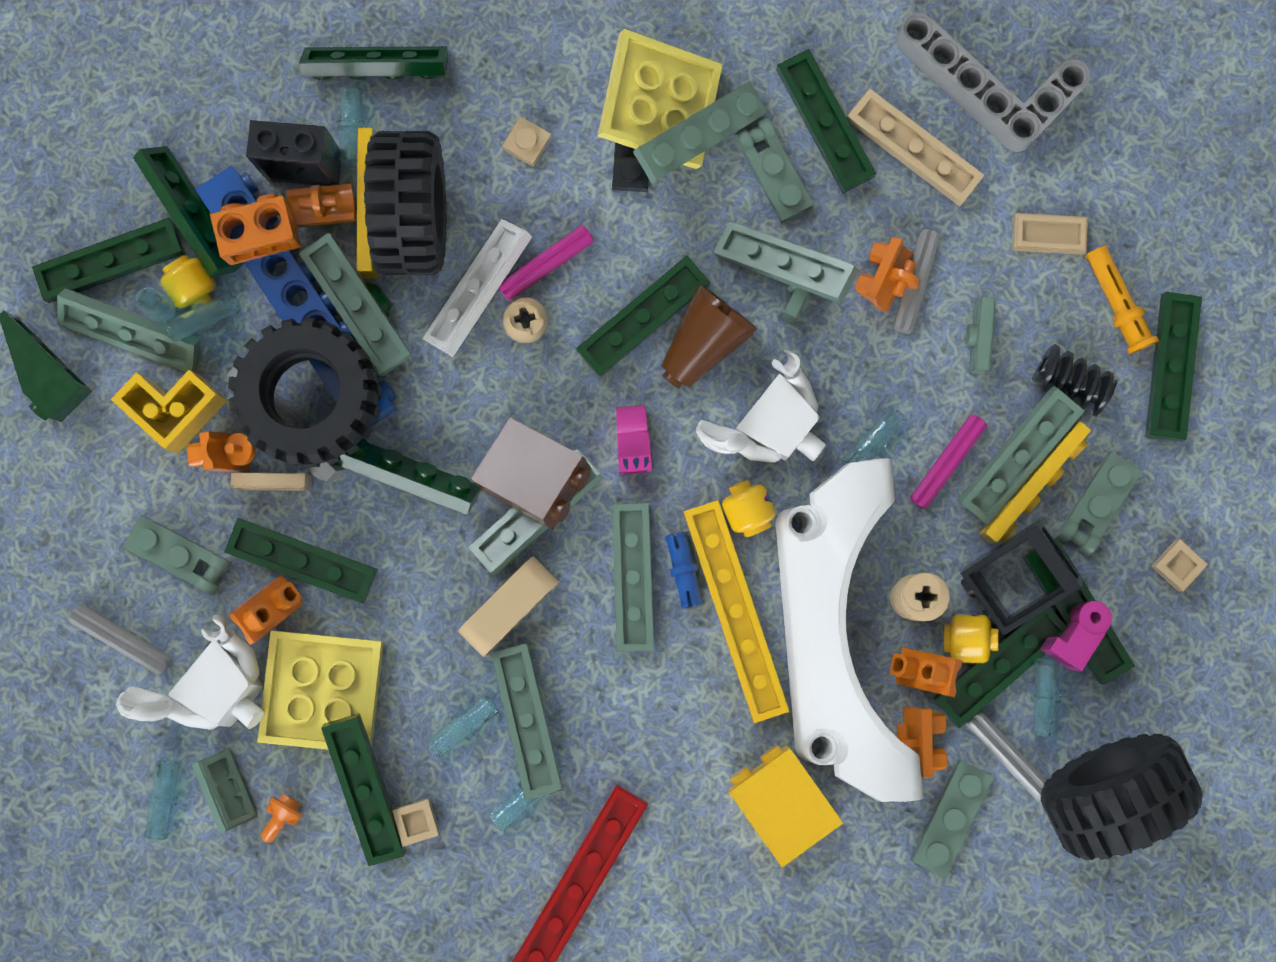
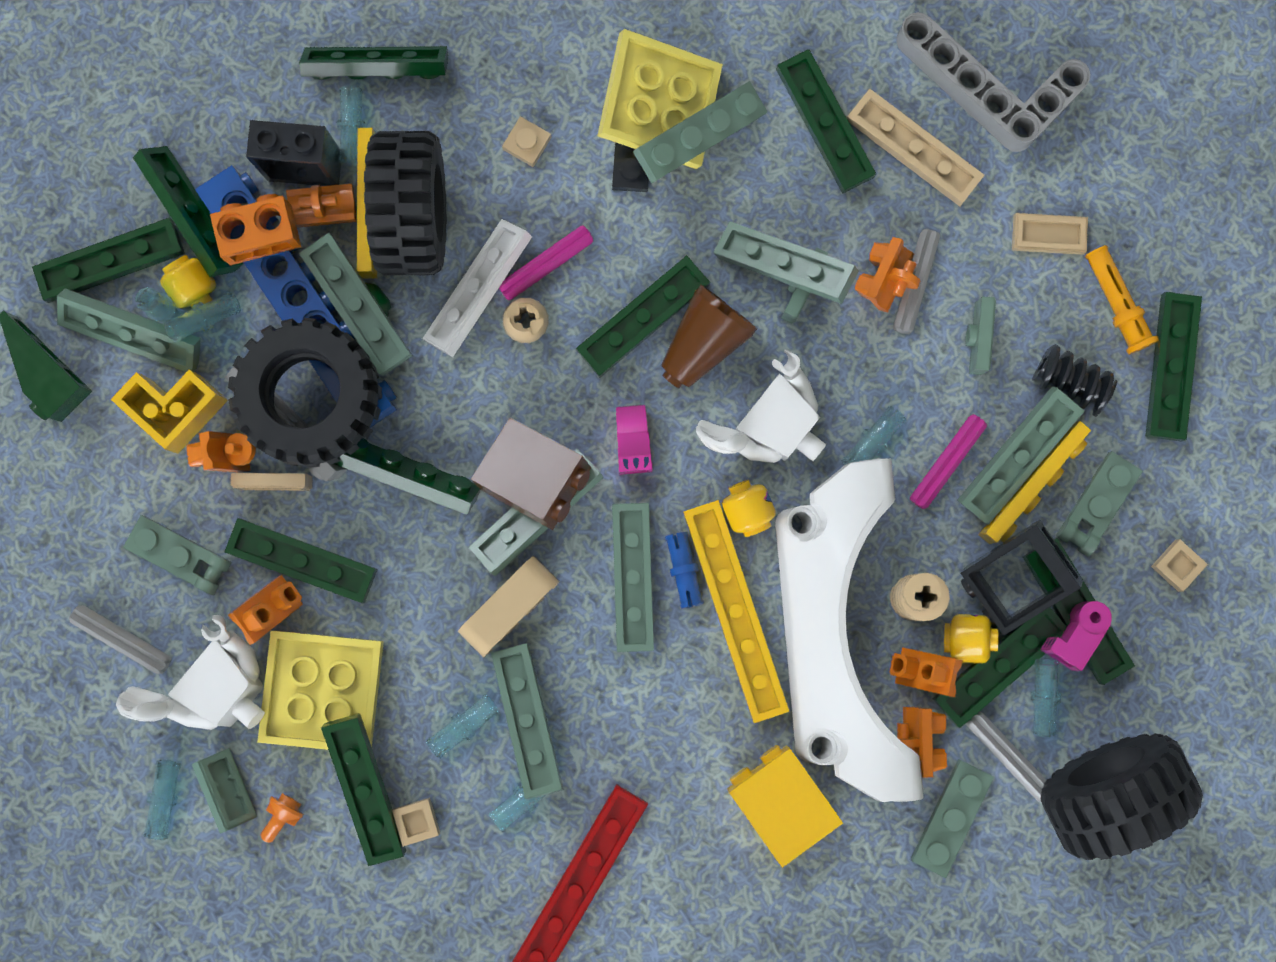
sand green plate [735,118,814,224] -> none

